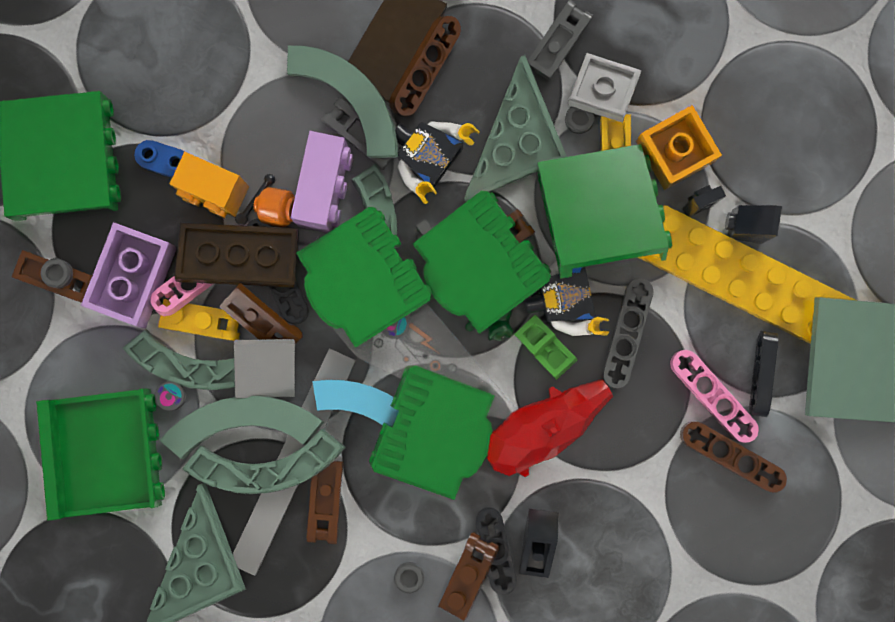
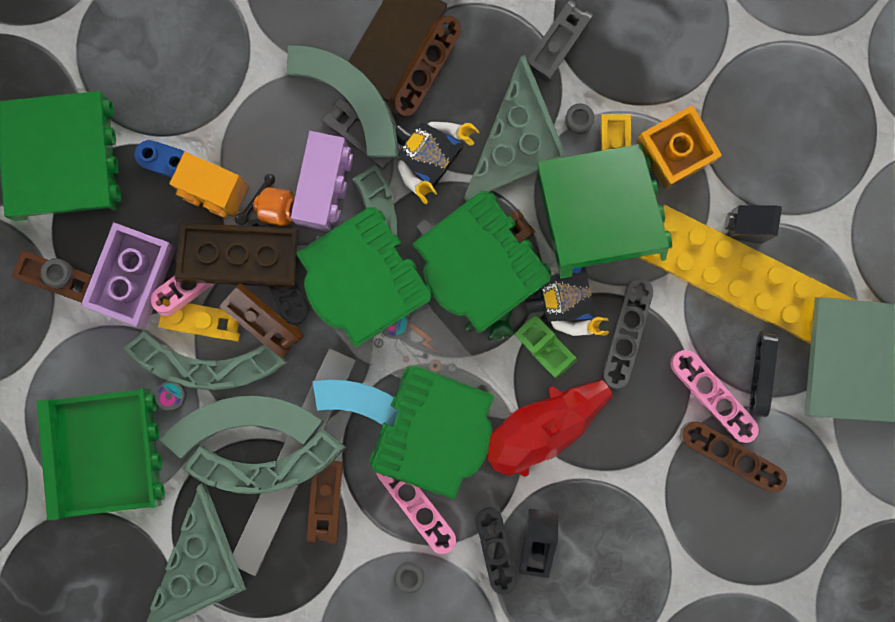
light grey tile [234,339,295,398] -> none
reddish brown plate [438,532,500,621] -> none
light grey tile [568,53,641,123] -> none
black plate [682,185,726,217] -> none
none -> bright pink beam [376,473,456,554]

